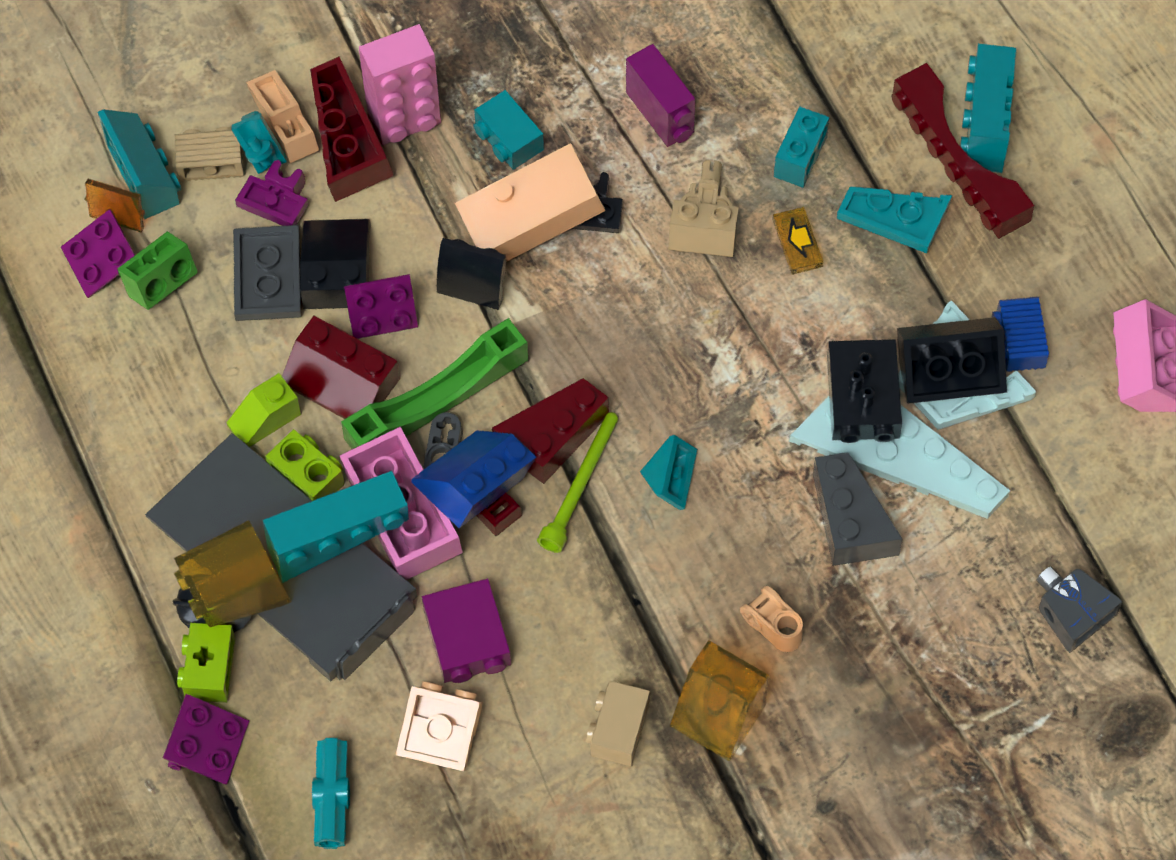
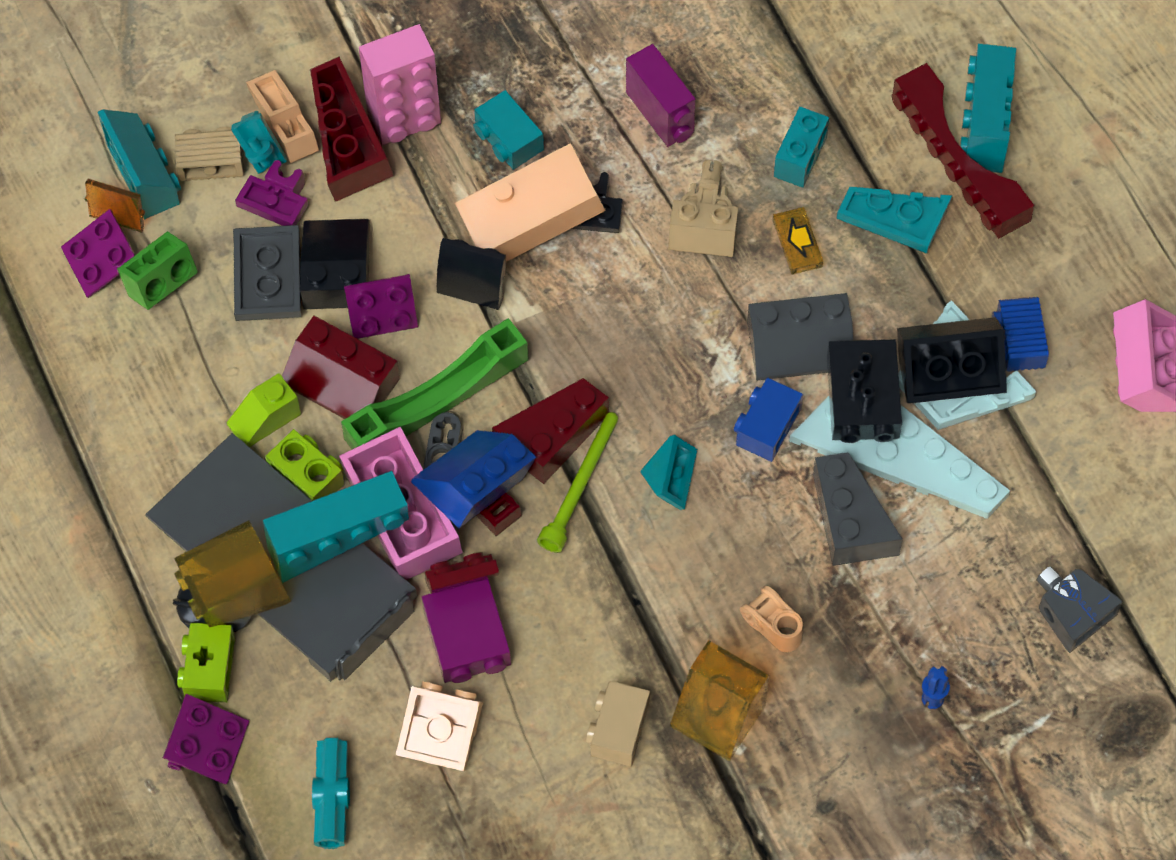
none -> dark red slope [425,552,499,593]
none -> blue brick [734,378,803,462]
none -> dark grey slope [747,293,853,381]
none -> blue axle [922,666,950,709]

